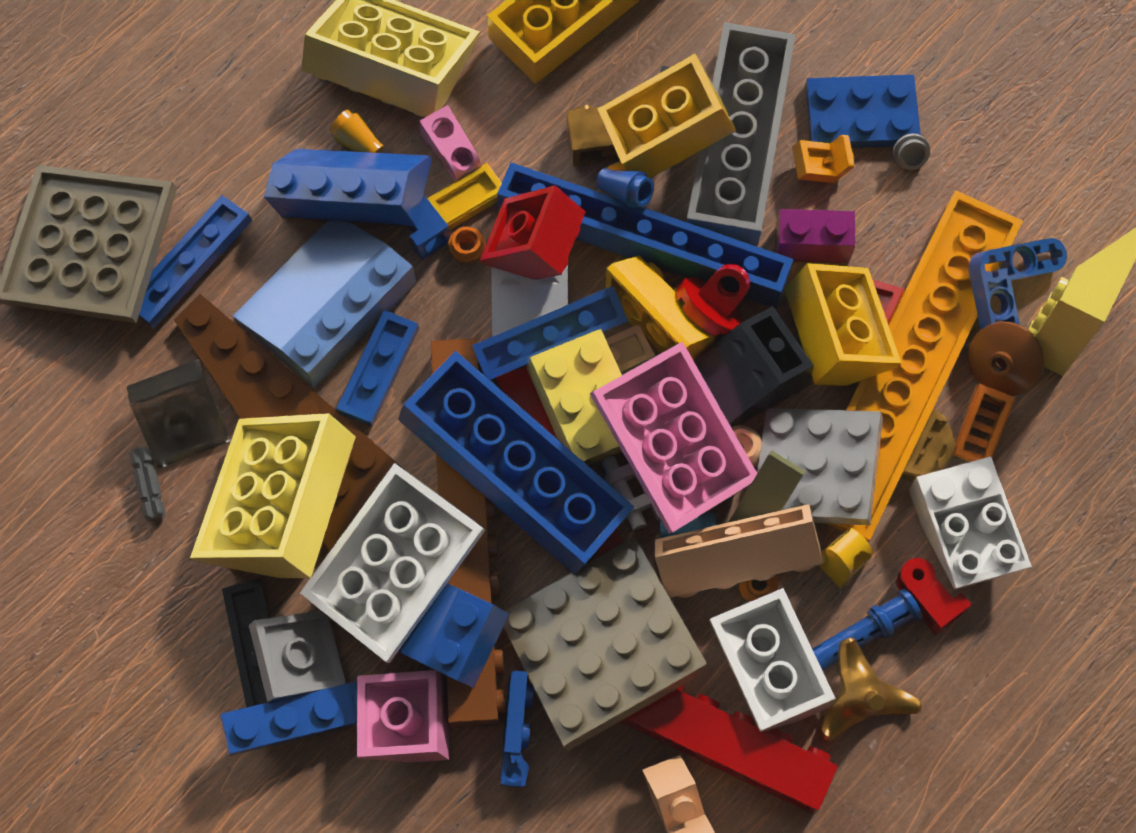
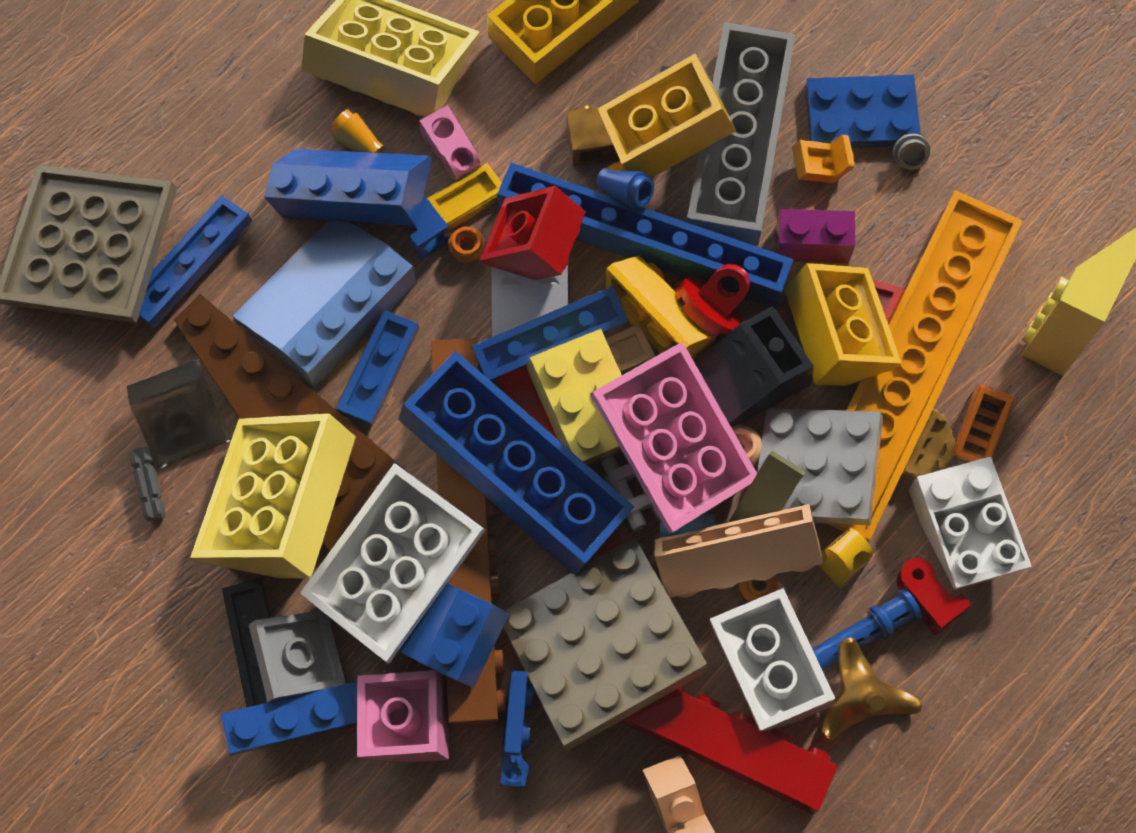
dark orange dish [968,322,1044,396] -> none
blue beam [969,238,1067,359] -> none

